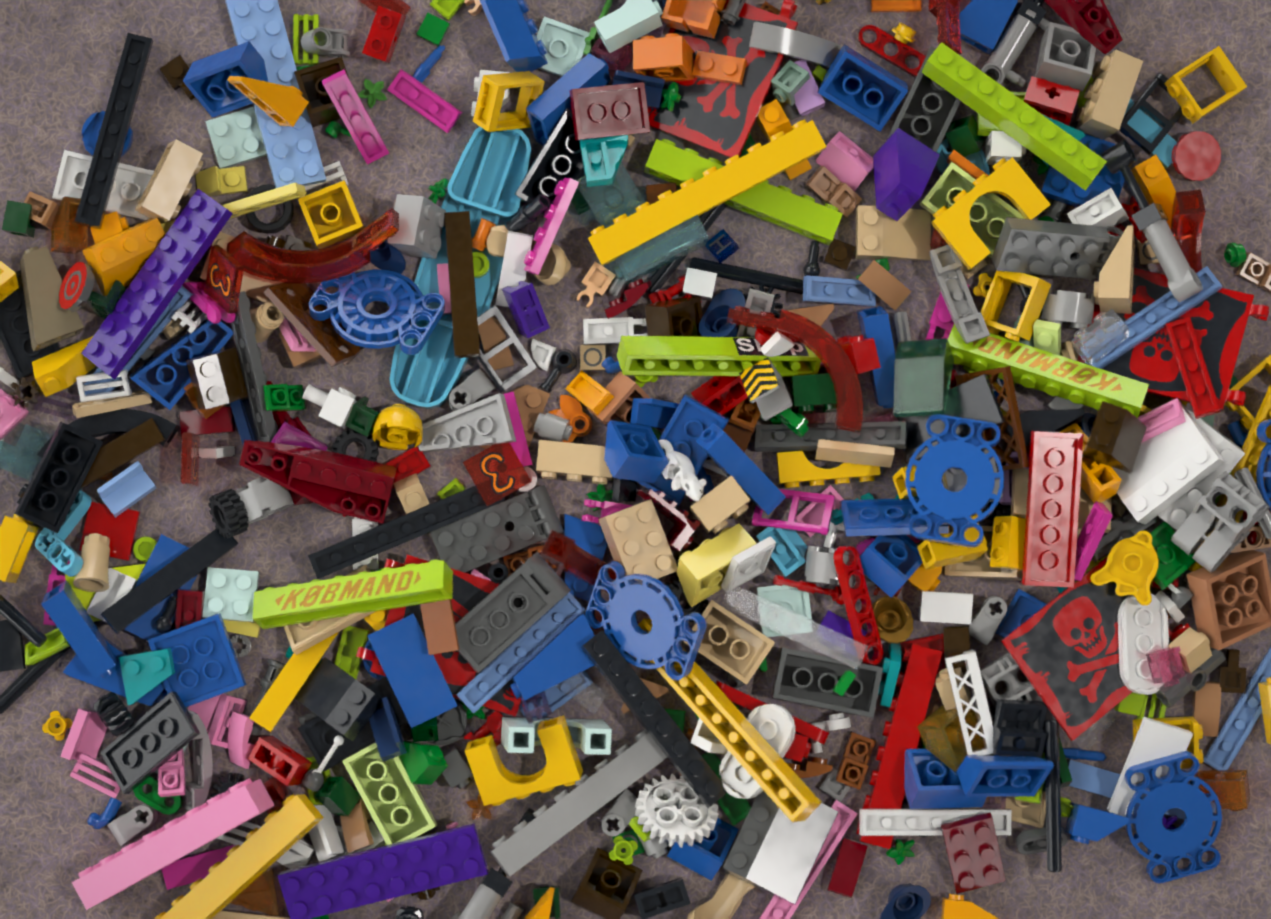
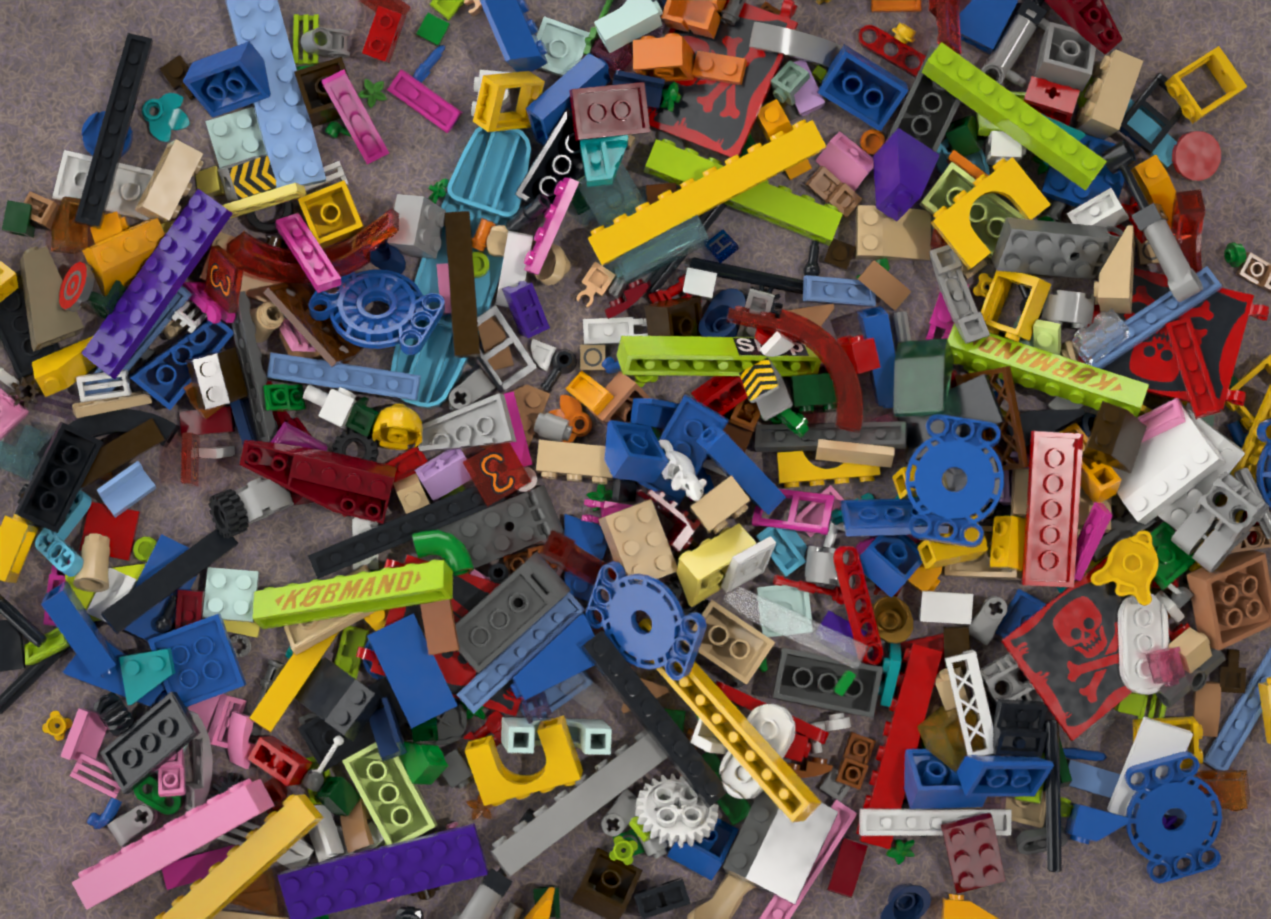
light orange slope [227,76,309,127] -> none
none -> teal plate [142,93,190,142]
none -> piece [217,155,276,200]
none -> medium blue tile [267,353,421,401]
none -> dark pink plate [276,213,341,293]
none -> green cylinder [412,530,474,577]
none -> lavender hinge [415,448,477,501]
none -> orange tile [860,129,885,155]

